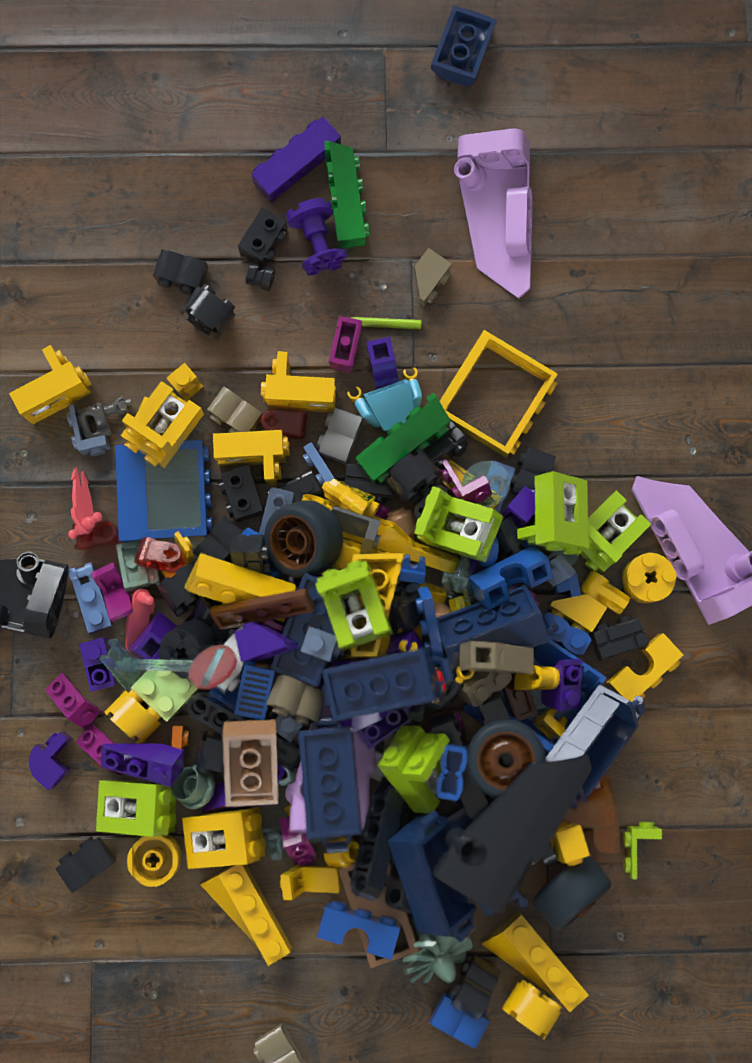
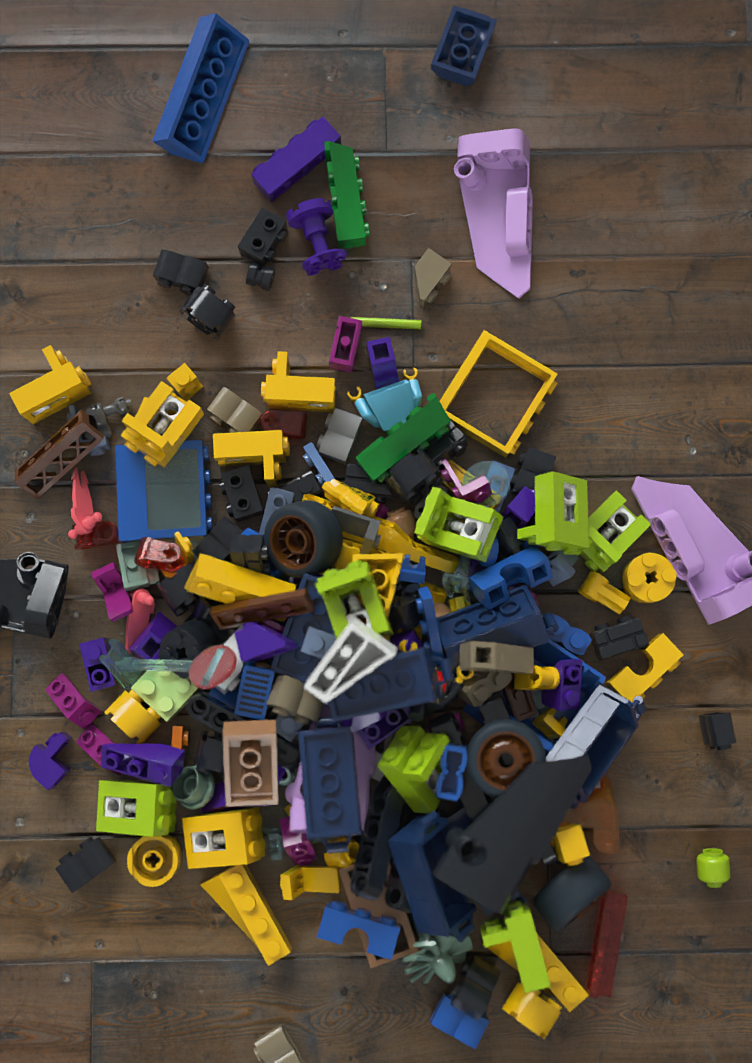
medium blue plate [68,562,113,634] -> none
yellow slope [547,594,607,633] -> none
blue tile [554,572,581,598] -> none
lime bracket [623,822,662,880] -> none
none -> reddish brown fence [15,410,104,499]
none -> blue slope [152,13,250,164]
none -> white wedge [304,617,397,703]
none -> lime brick [480,900,551,993]
none -> clear red fence [585,891,628,999]
none -> lime head [696,848,731,888]
none -> black brick [698,712,736,750]

